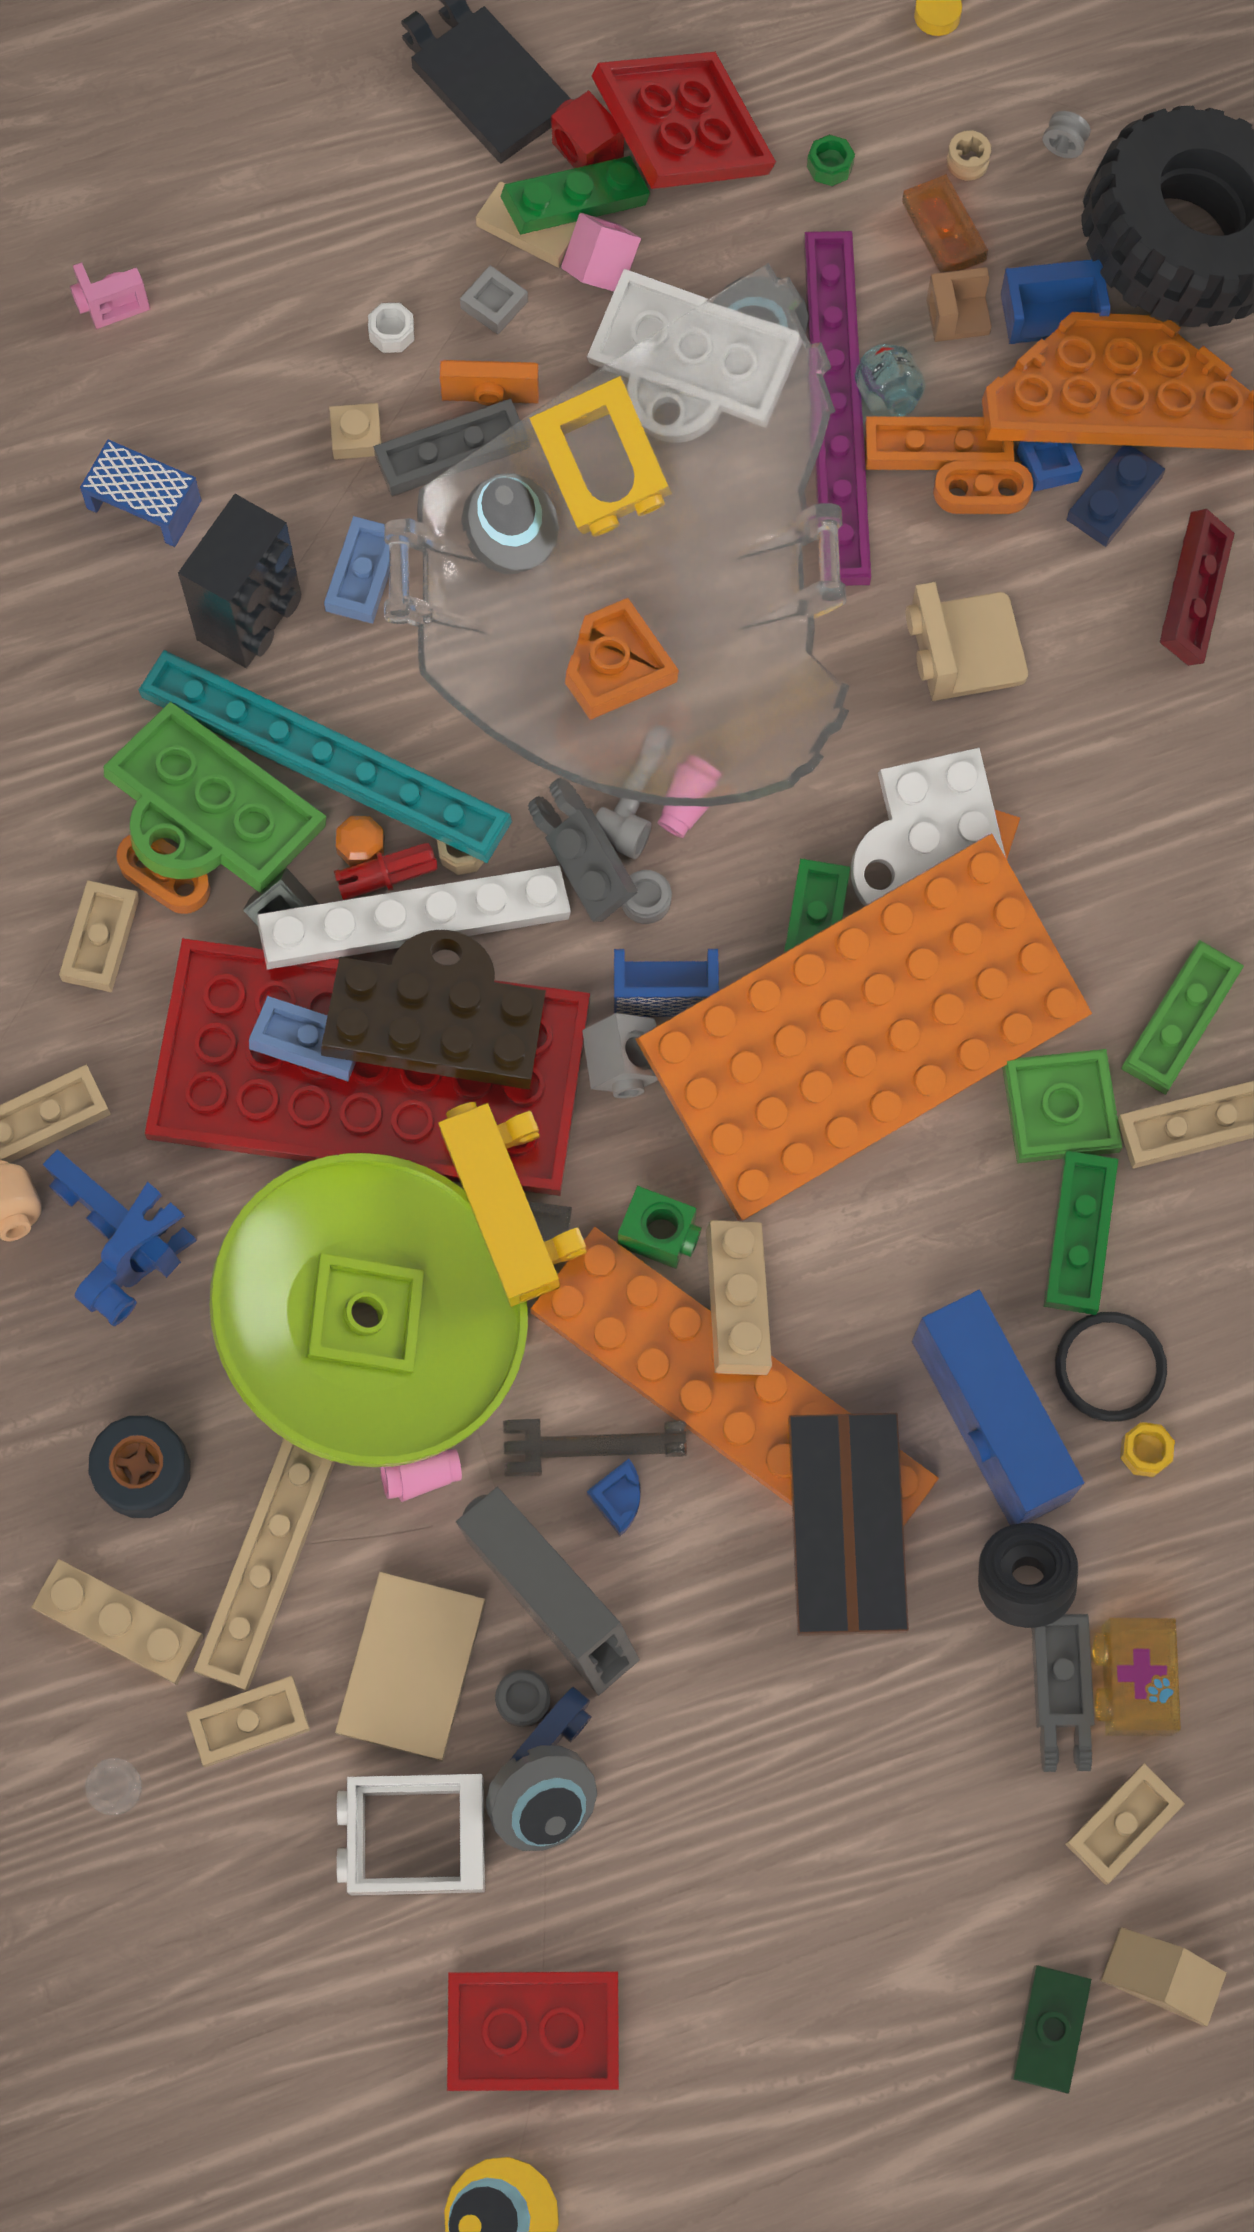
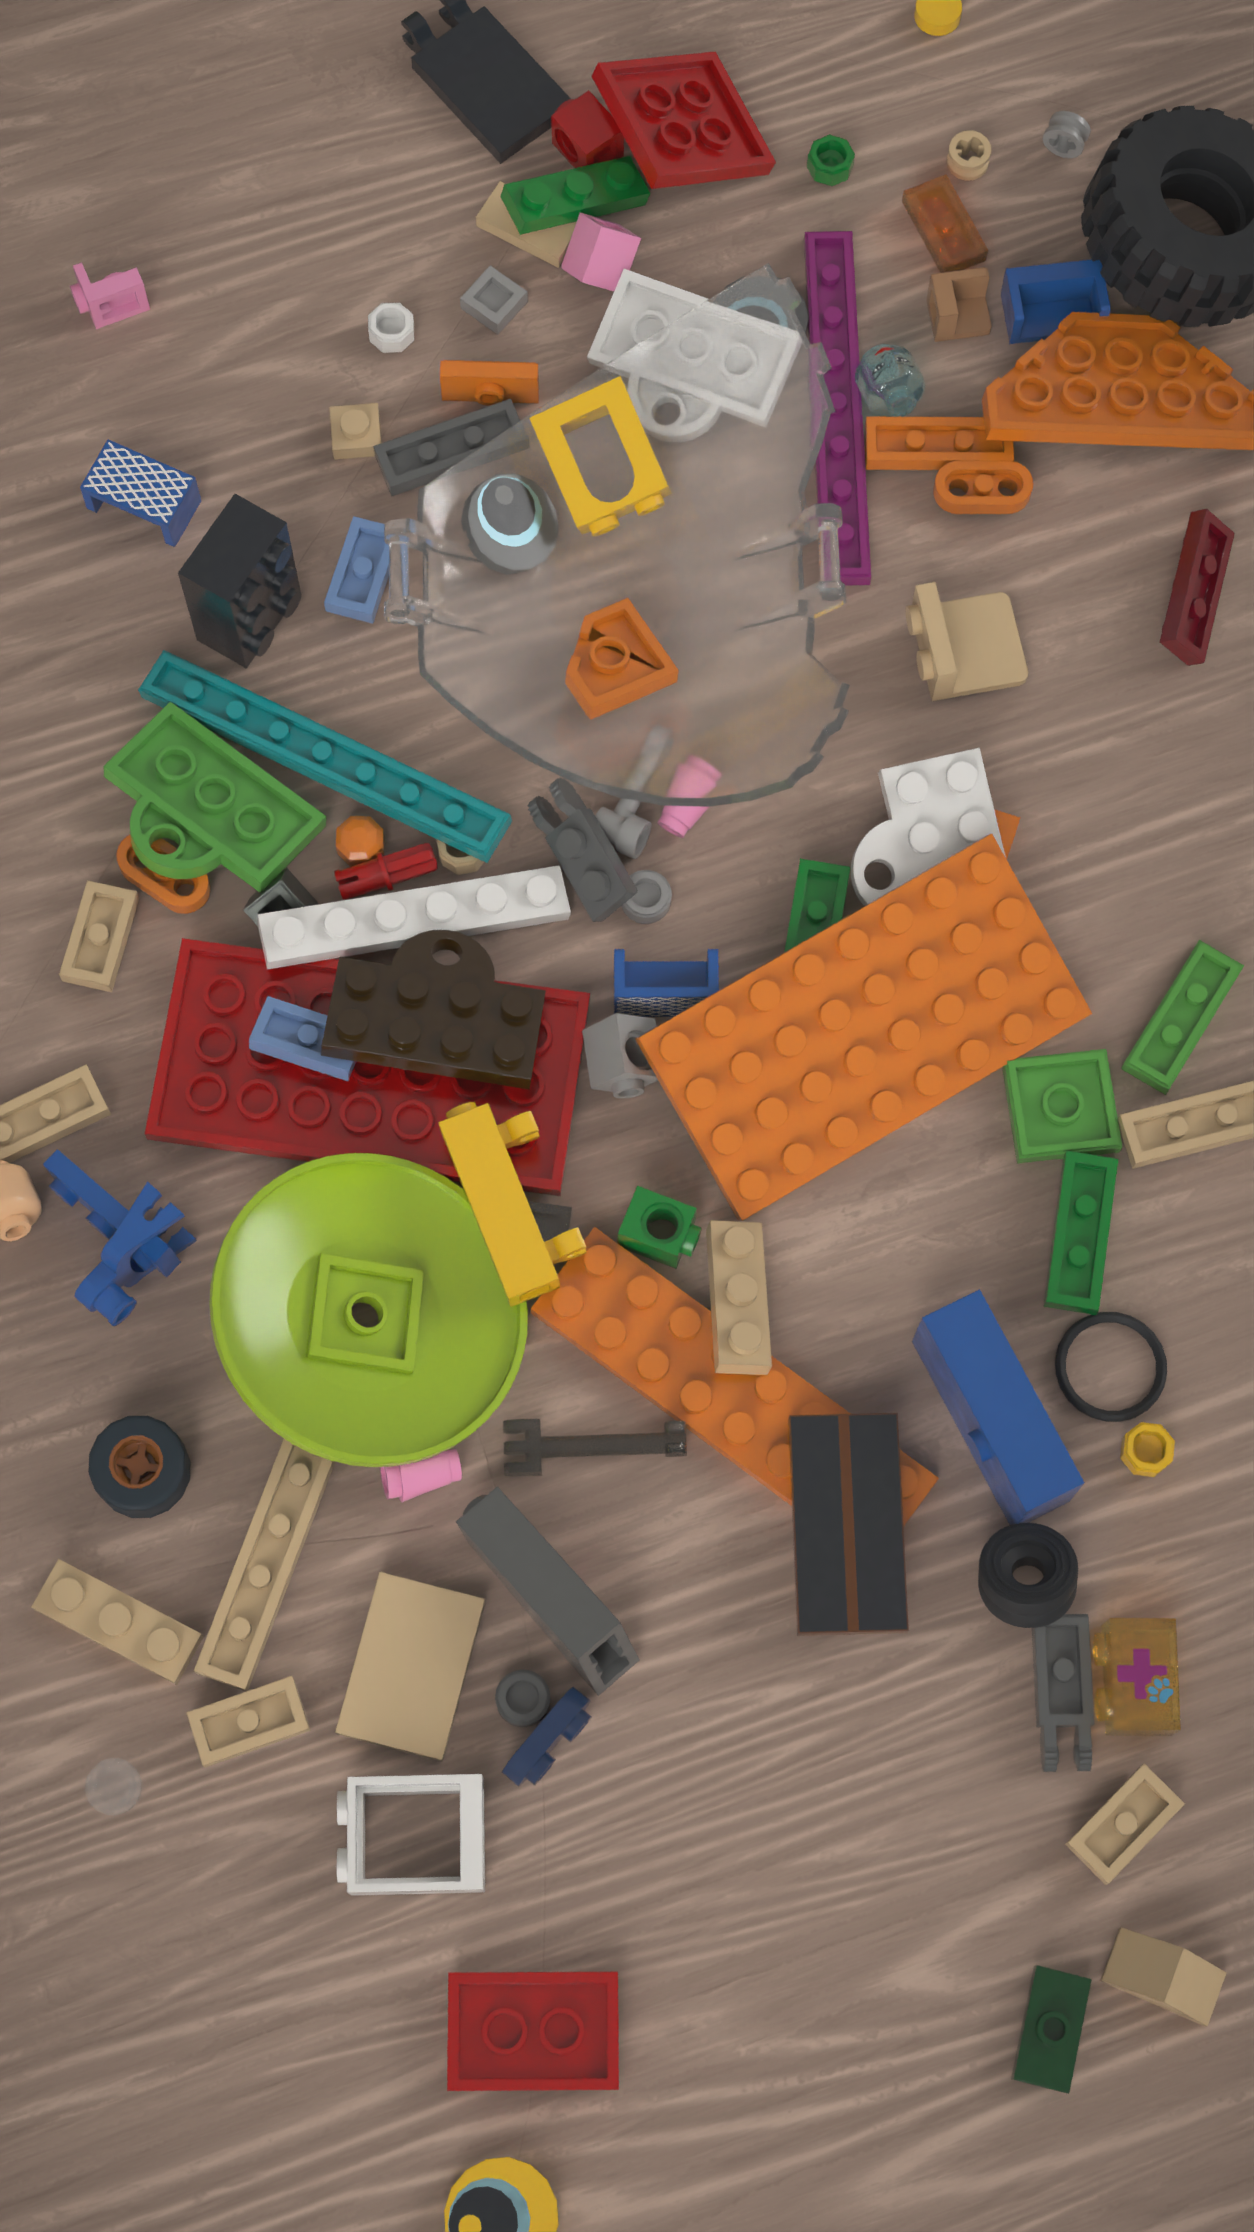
tile [486,1745,597,1851] -> none
blue tile [587,1458,641,1536] -> none
blue plate [1016,441,1083,492] -> none
dark blue plate [1066,445,1165,547] -> none

